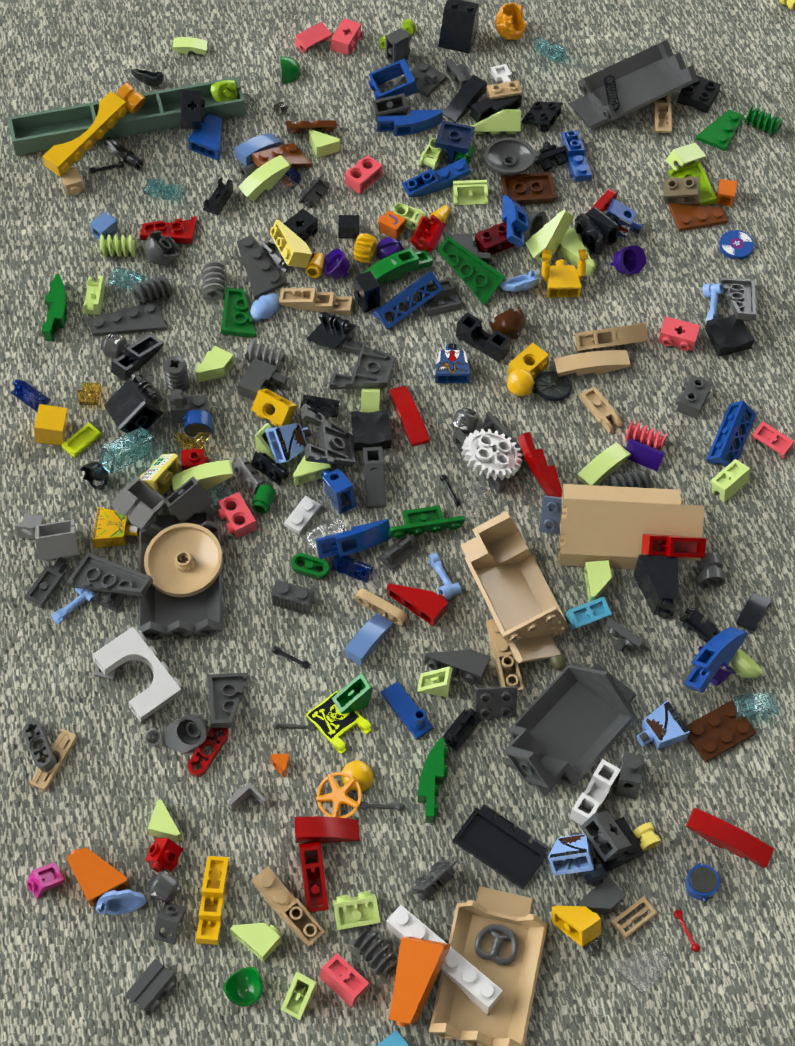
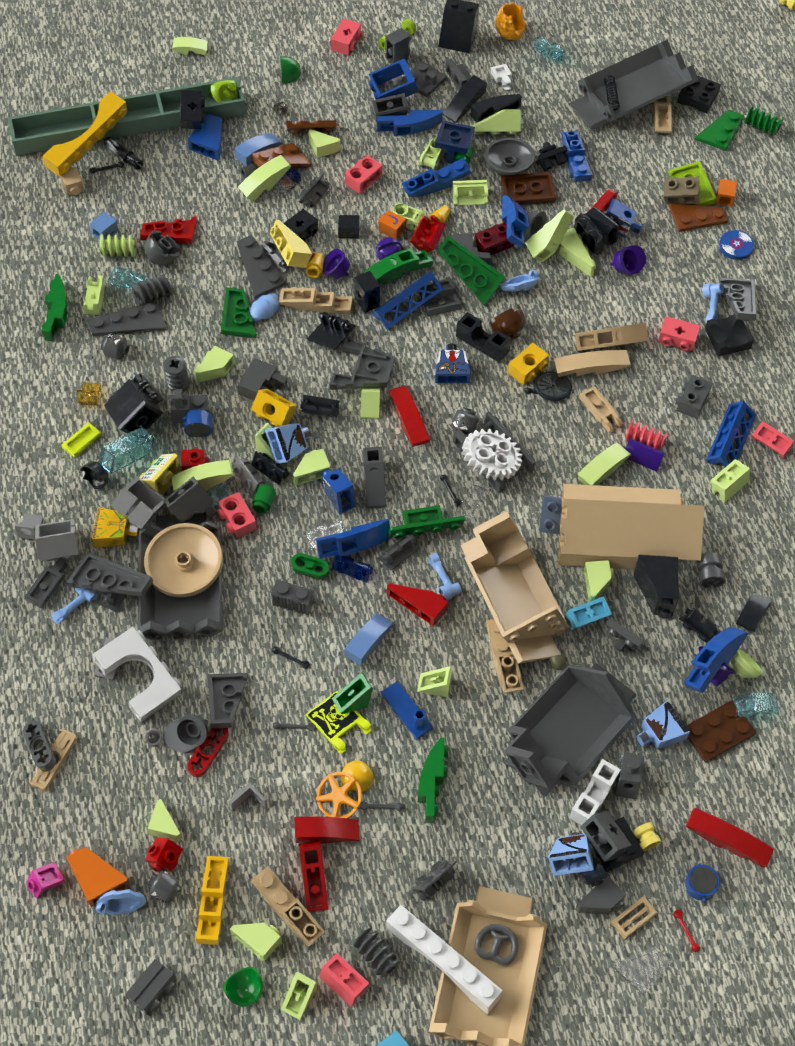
clear blue hinge [11,379,50,412] -> none
yellow head [34,404,68,445] -> none
black slope [111,334,164,382] -> none
light orange wheel [116,82,146,115] -> none
black arm [131,69,164,86] -> none
clear light blue slope [143,179,183,202] -> none
dark grey bracket [154,902,186,945] -> none
clear yellow bracket [173,432,211,450] -> none
light grey piece [202,261,225,300] -> none
black hinge [203,178,234,215] -> none
light grey piece [245,339,286,371] -> none
orange slope [271,754,290,777] -> none
white plate [284,496,321,535] -> none
coral hinge [295,22,332,54] -> none
dark grey wing [301,404,356,467] -> none
yellowish green bracket [332,891,380,930] -> none
black brick [351,409,391,451] -> none
yellow gear [353,233,377,264] -> none
tan beam [354,588,408,626] -> none
orange slope [389,936,450,1027] -> none
dark grey slope [424,650,490,684] -> none
black hinge [442,708,481,751] -> none
black hinge [452,804,548,890] -> none
dark grey hinge [474,686,517,719] -> none
tan bracket [486,81,522,99] -> none
yellow hair [507,368,535,397] -> none
red slope [517,432,562,497] -> none
black hinge [521,101,563,132] -> none
yellow torso [541,249,588,298] -> none
yellow slope [552,905,601,947] -> none
clear smoke hinge [583,937,602,956] -> none
dark grey piece [609,469,651,488] -> none
red slope [641,534,707,558] -> none
yellowish green hinge [665,142,706,171] -> none

